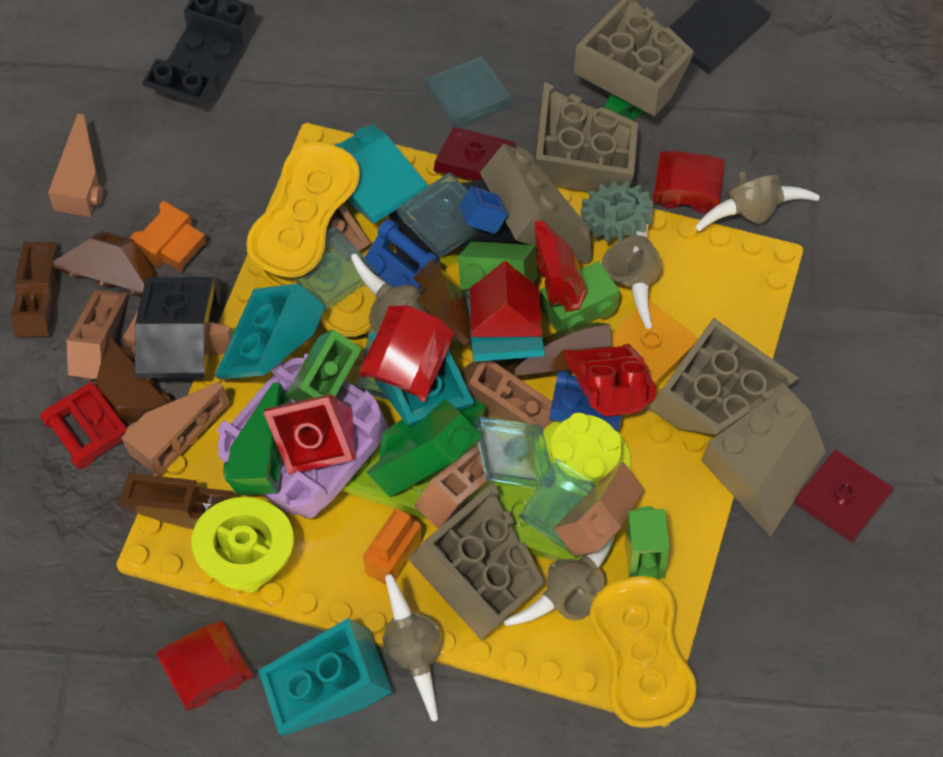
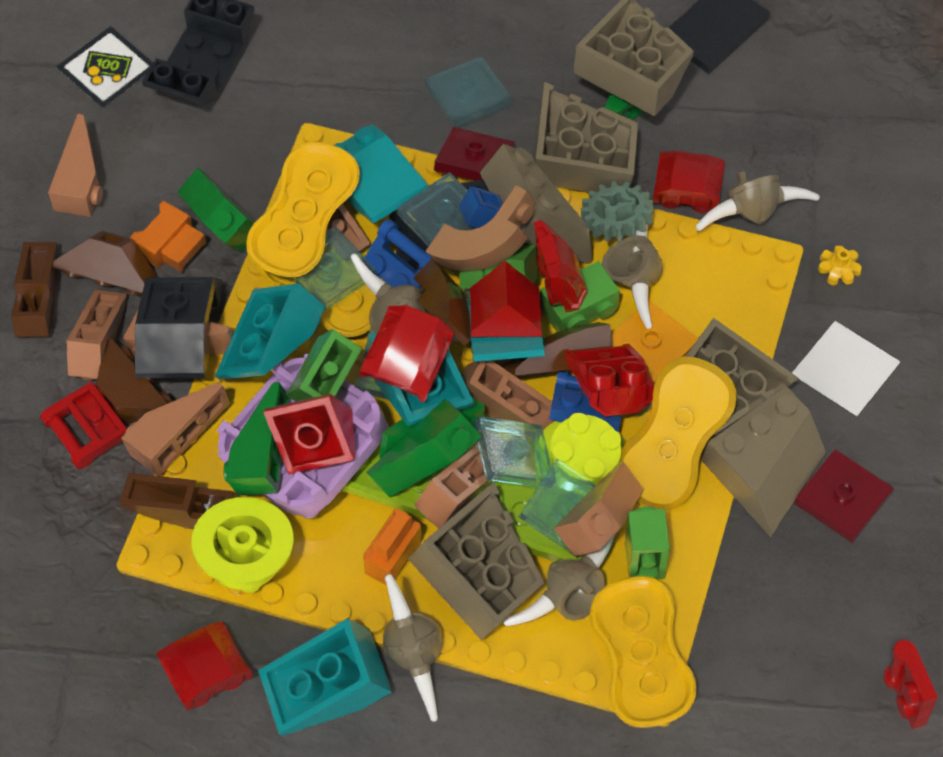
none -> sticker [56,26,153,108]
none -> green slope [177,167,256,253]
none -> medium nougat arch [426,185,536,271]
none -> yellow plate [618,356,737,510]
none -> white sticker [792,321,900,416]
none -> yellow plant [818,246,862,285]
none -> red plate [883,640,938,729]

